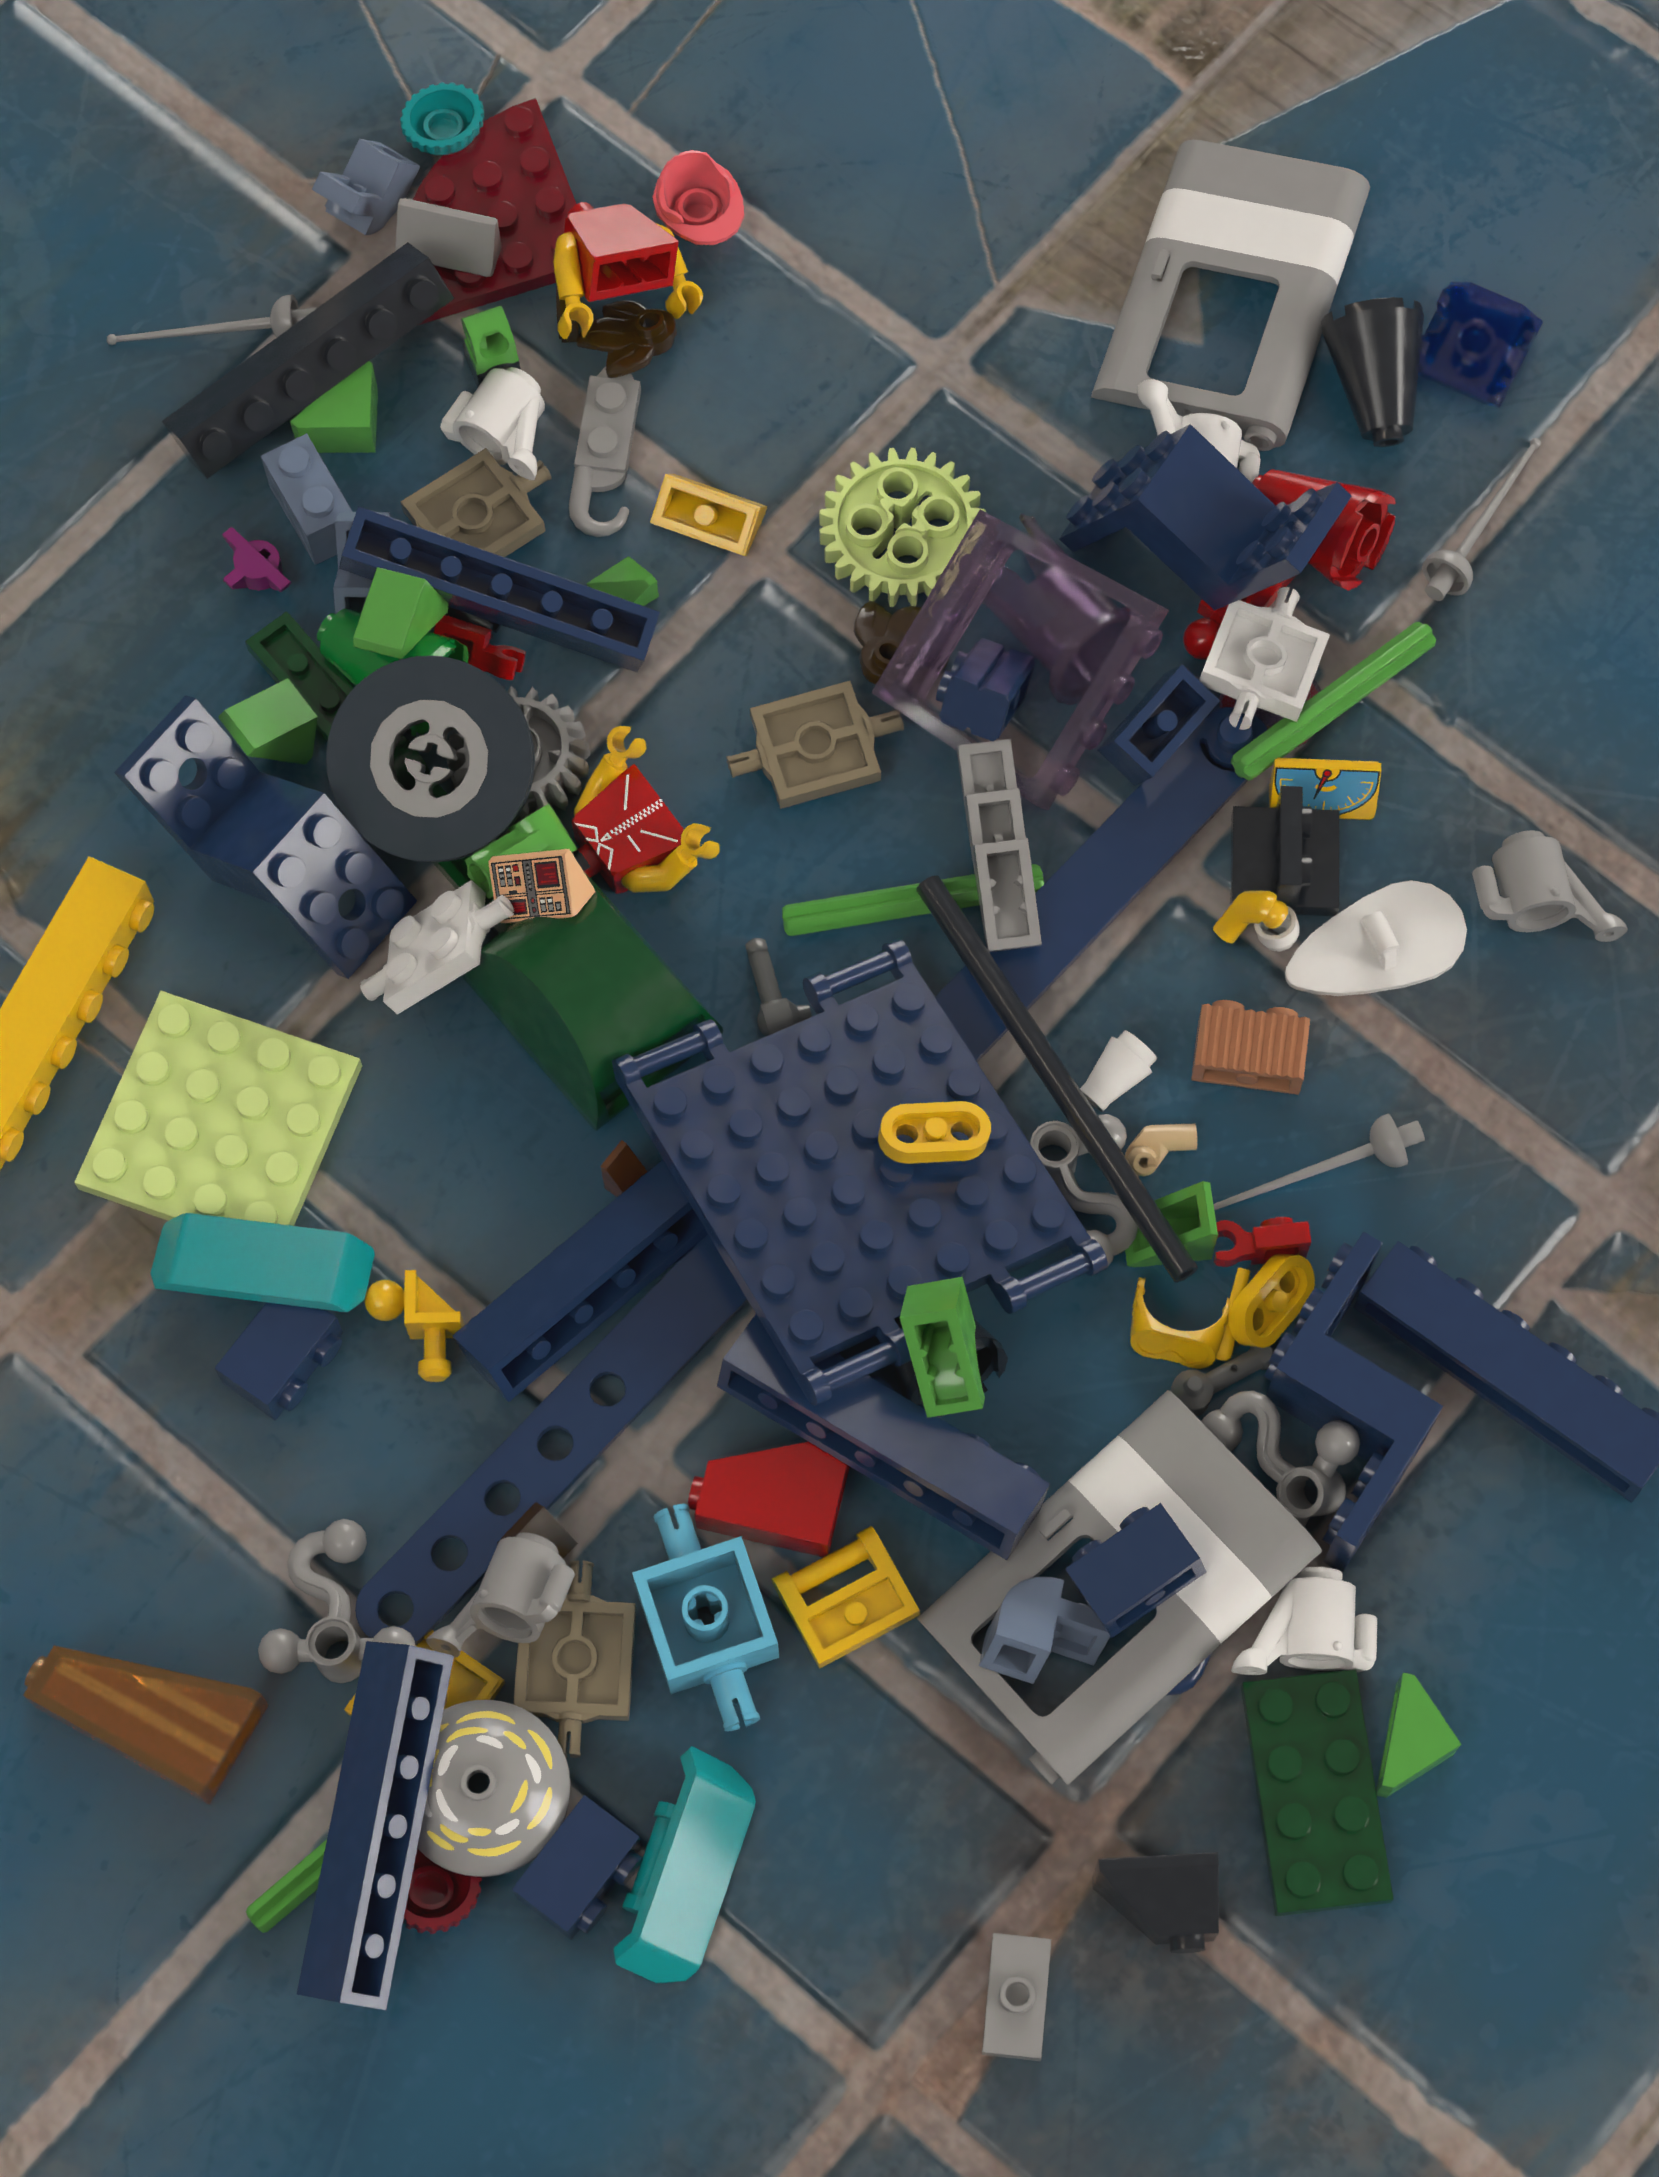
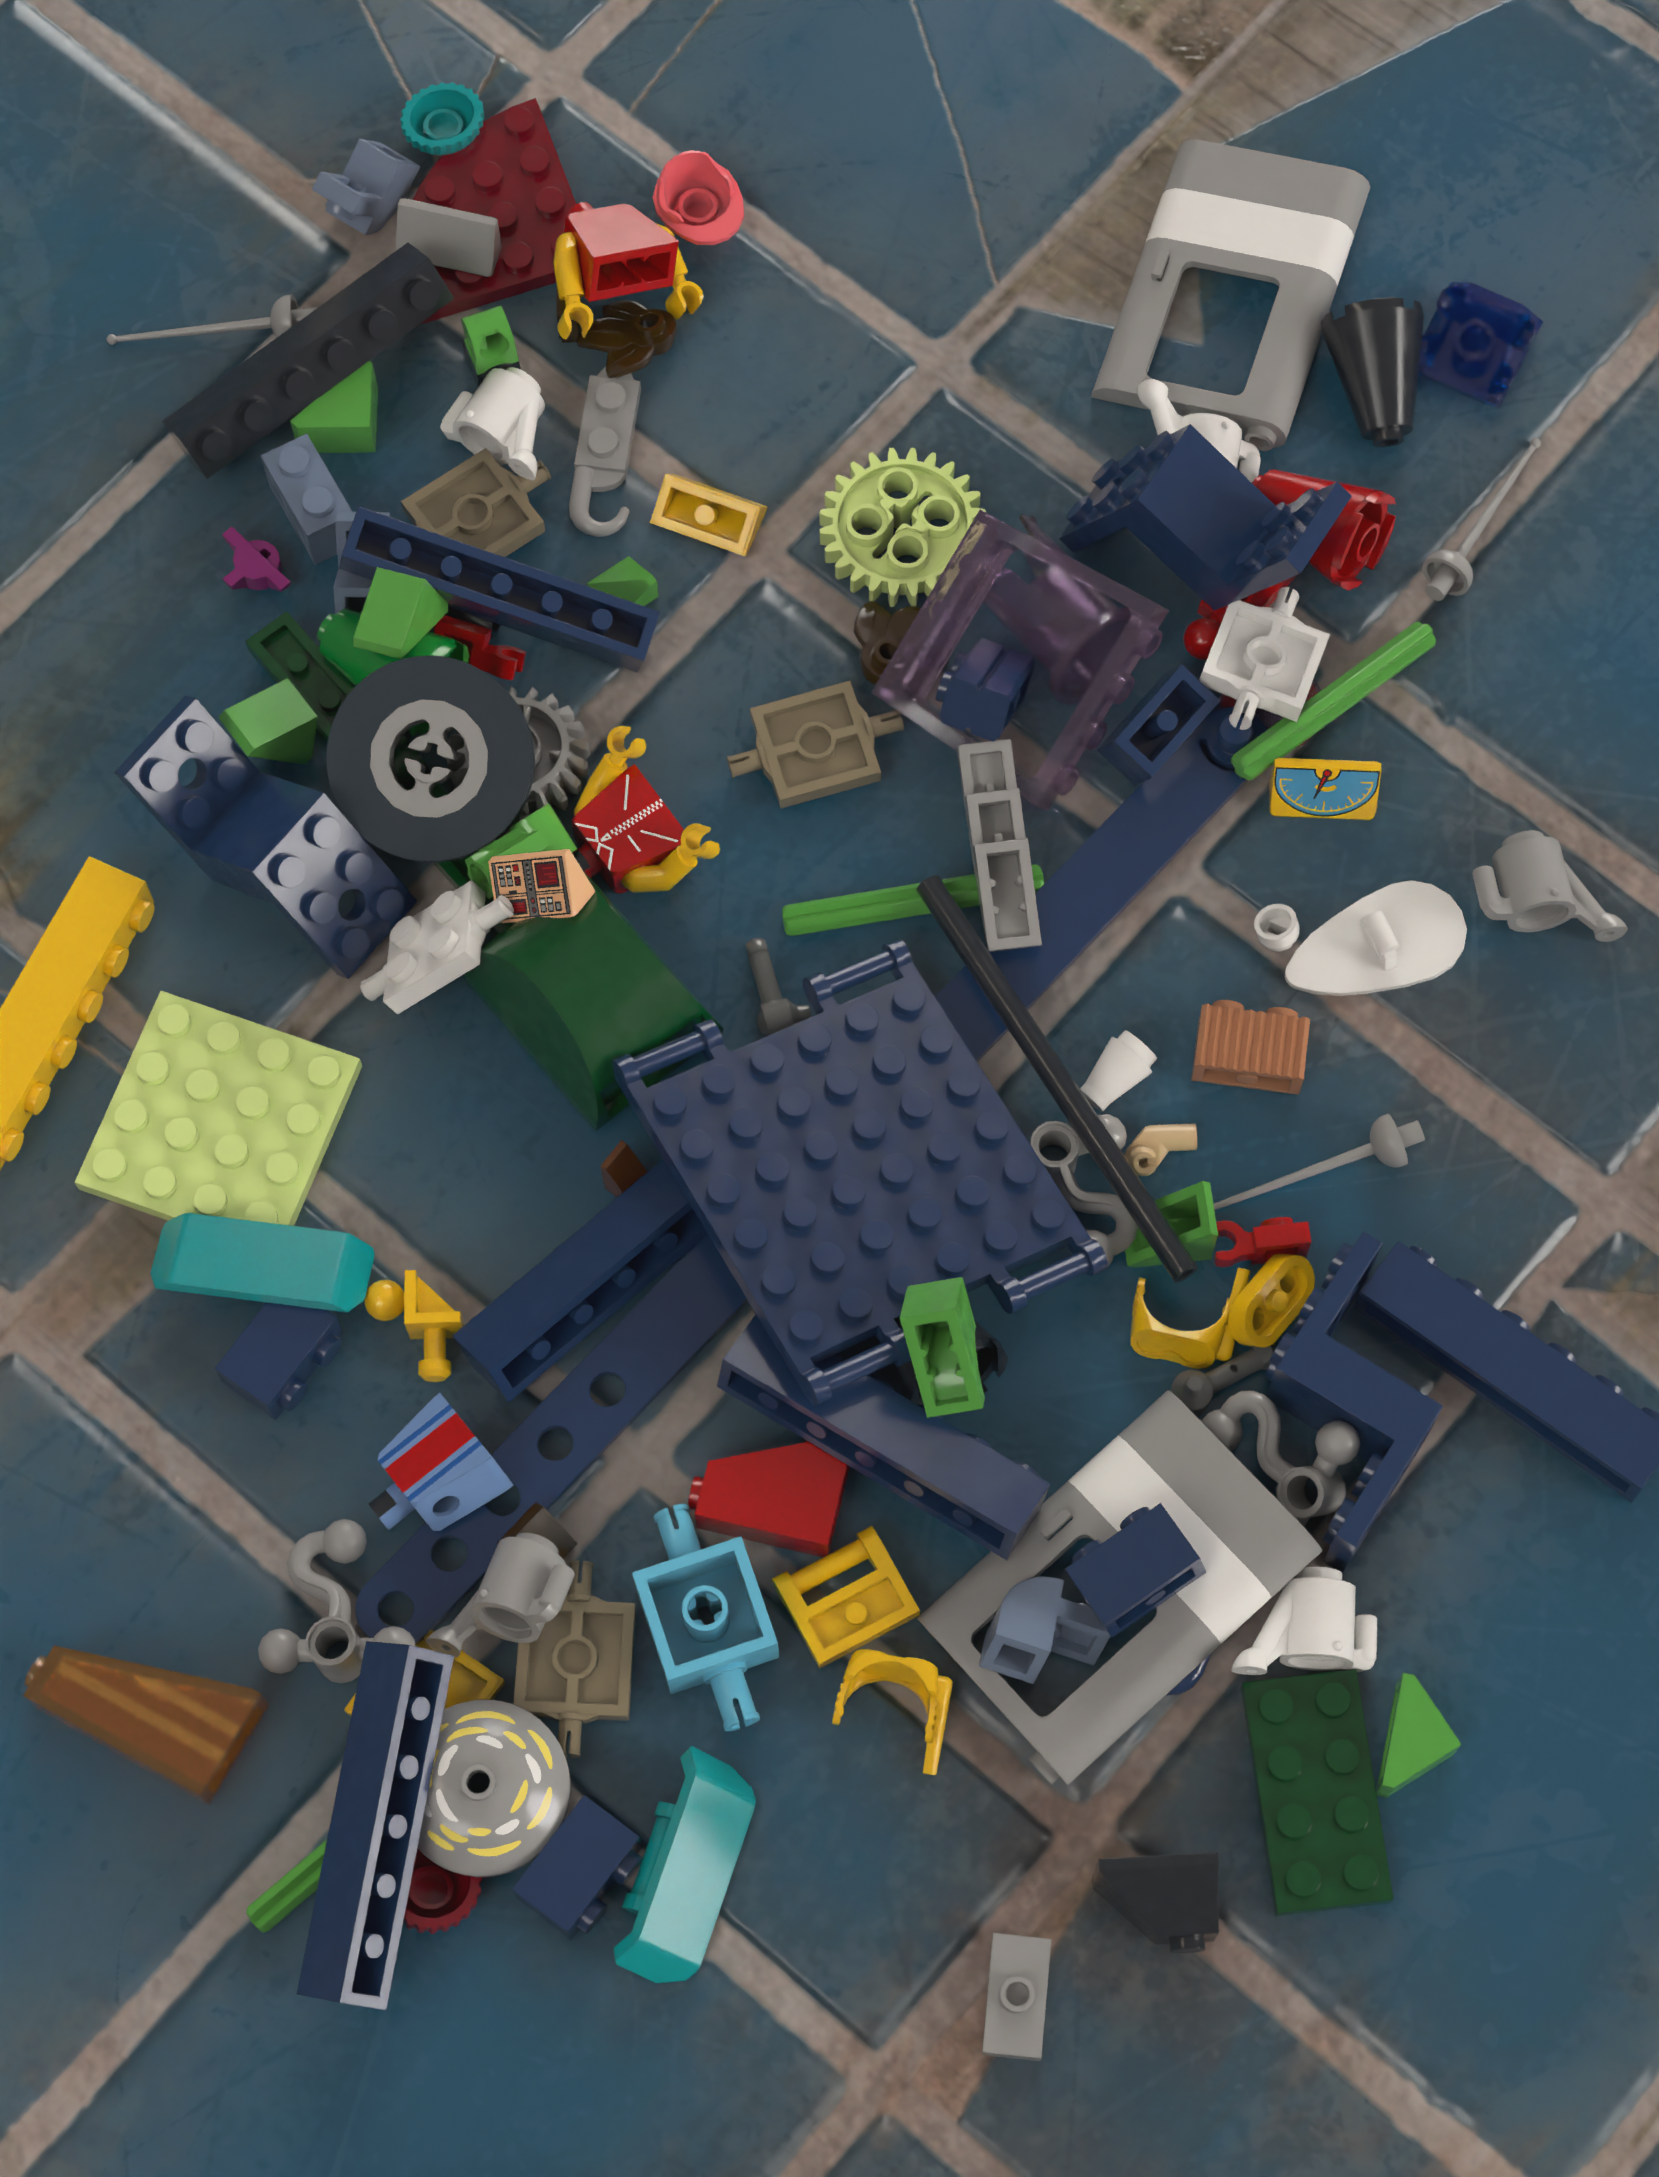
yellow plate [878,1101,991,1164] -> none
yellow arm [1213,891,1288,944] -> none
black bracket [1230,786,1339,916] -> none
none -> medium blue torso [368,1393,513,1531]
none -> yellow helmet [832,1649,953,1775]

